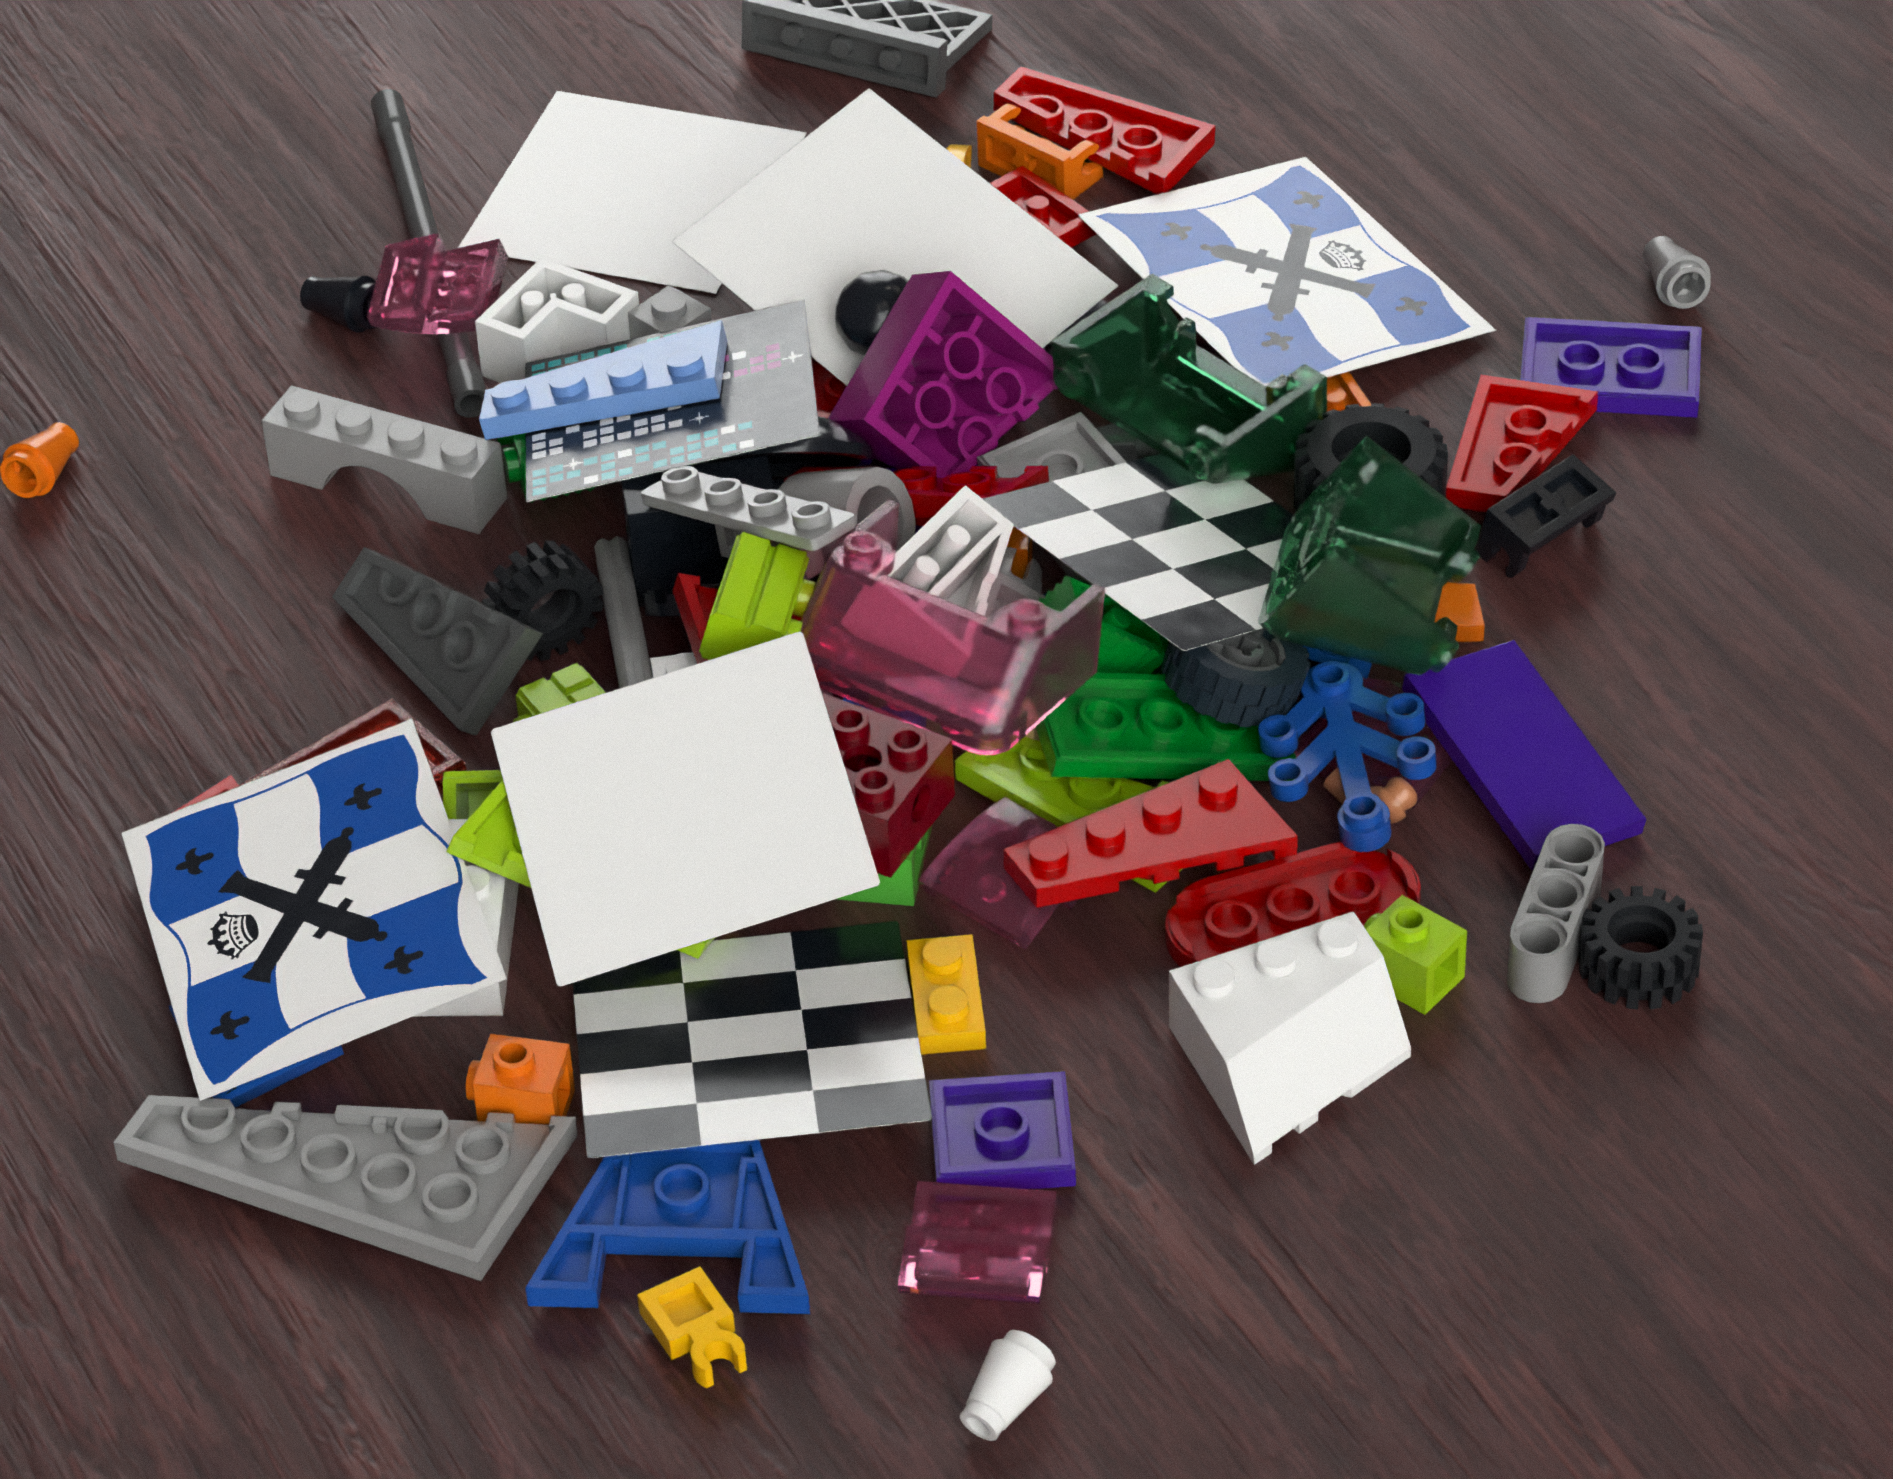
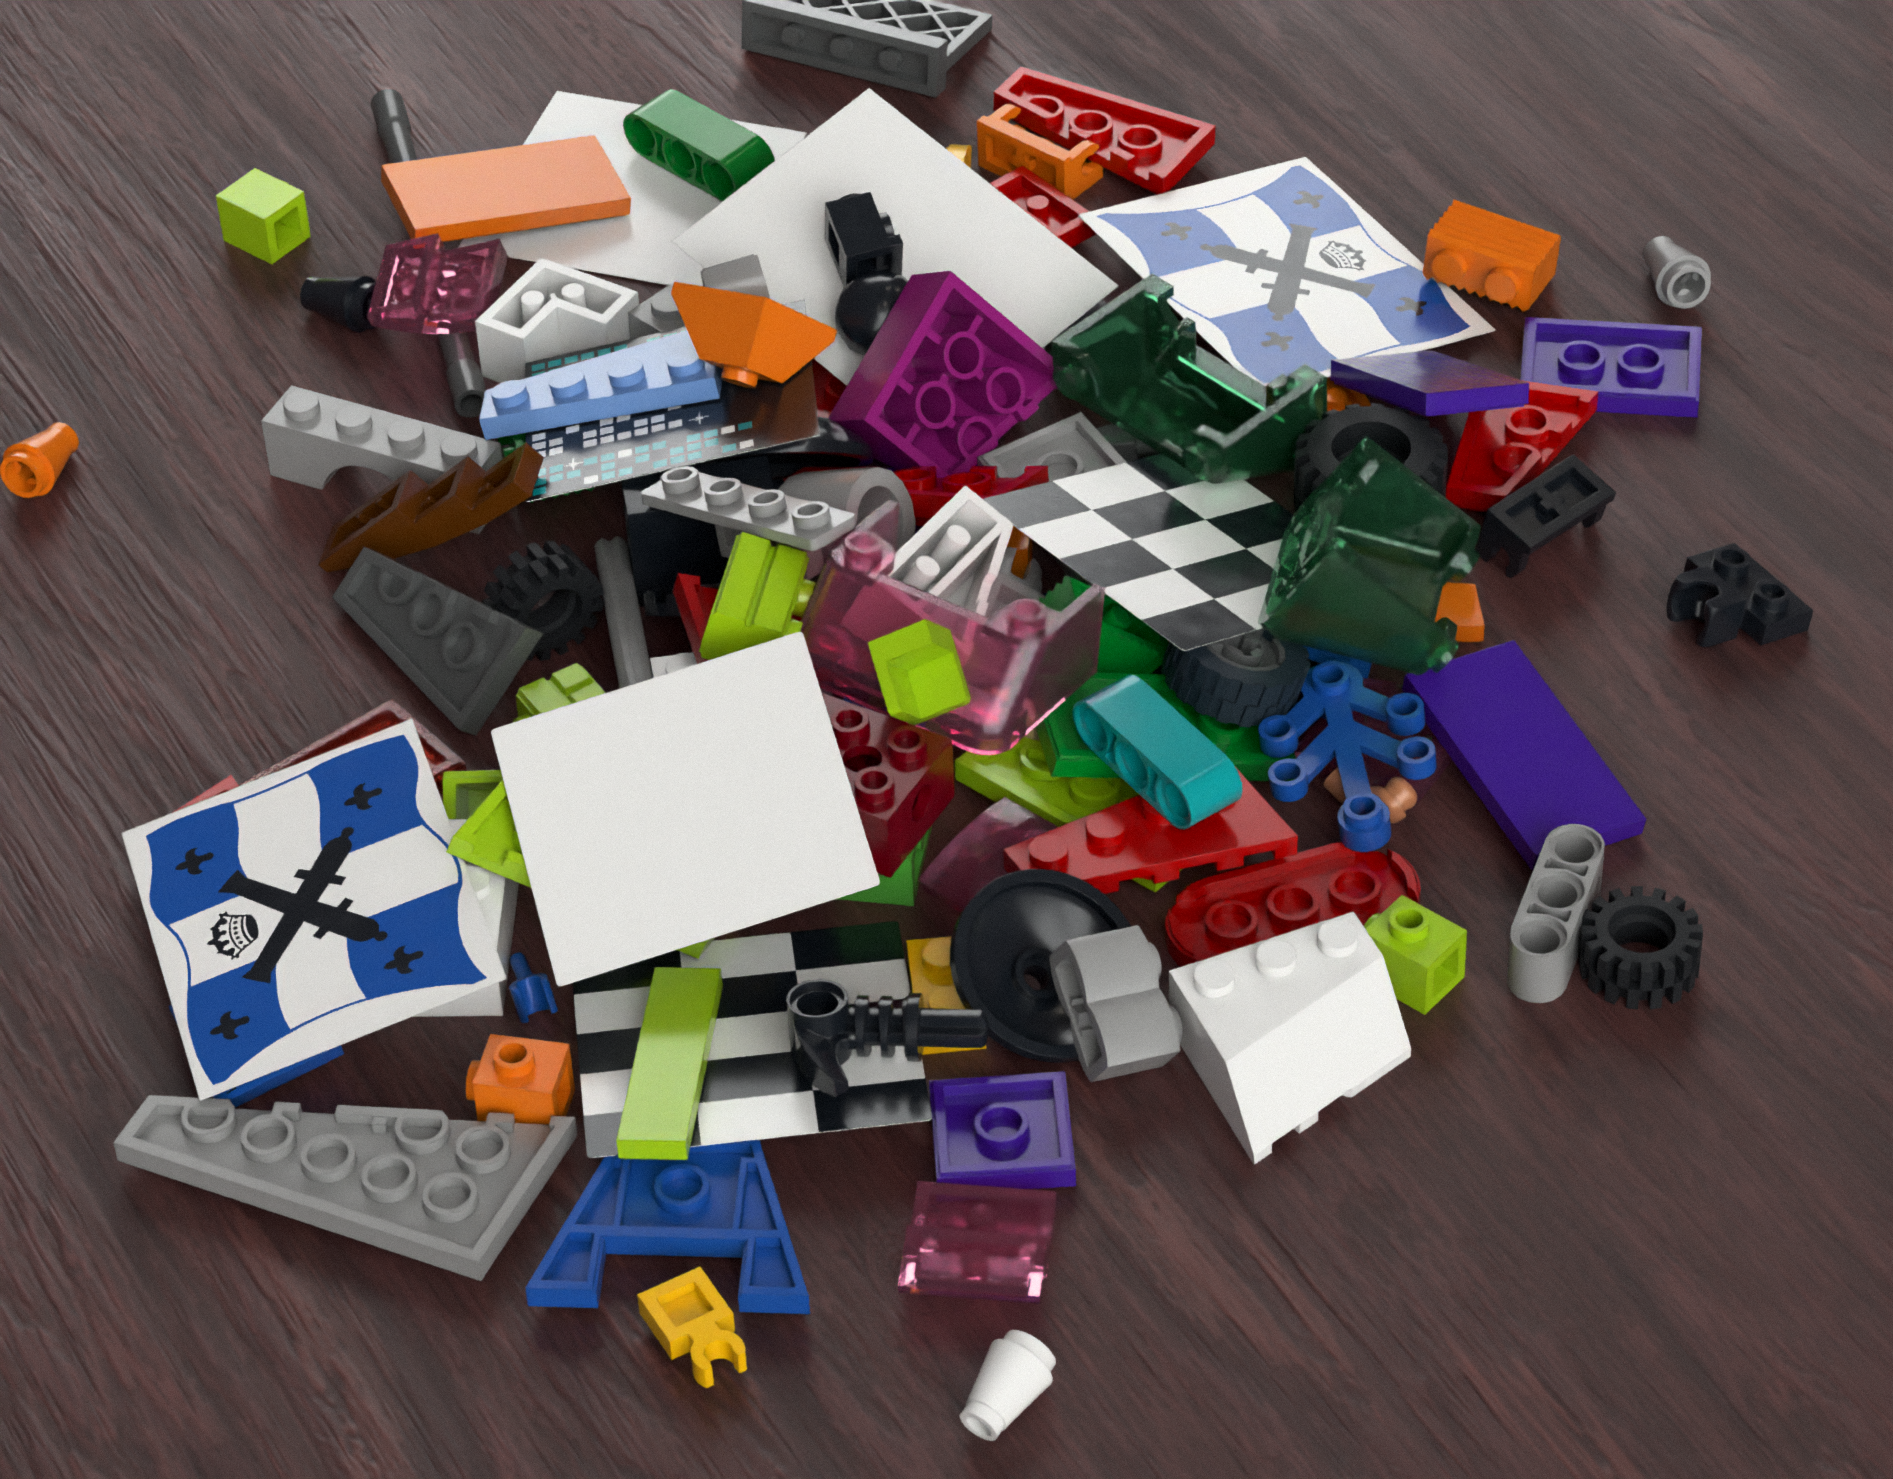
none -> lime brick [216,168,311,264]
none -> reddish brown slope [318,442,544,572]
none -> tile [381,135,631,246]
none -> blue hand [509,953,558,1023]
none -> lime tile [616,967,723,1160]
none -> green beam [623,89,775,201]
none -> orange slope [671,282,837,388]
none -> light grey brick [700,254,770,299]
none -> black piece [786,979,988,1097]
none -> black brick [825,192,903,287]
none -> lime panel [867,619,971,725]
none -> black dish [950,869,1131,1063]
none -> light grey brick [1049,925,1183,1082]
none -> teal beam [1072,674,1243,830]
none -> dark purple tile [1330,350,1529,416]
none -> orange brick [1423,200,1561,312]
none -> black plate [1666,543,1814,647]

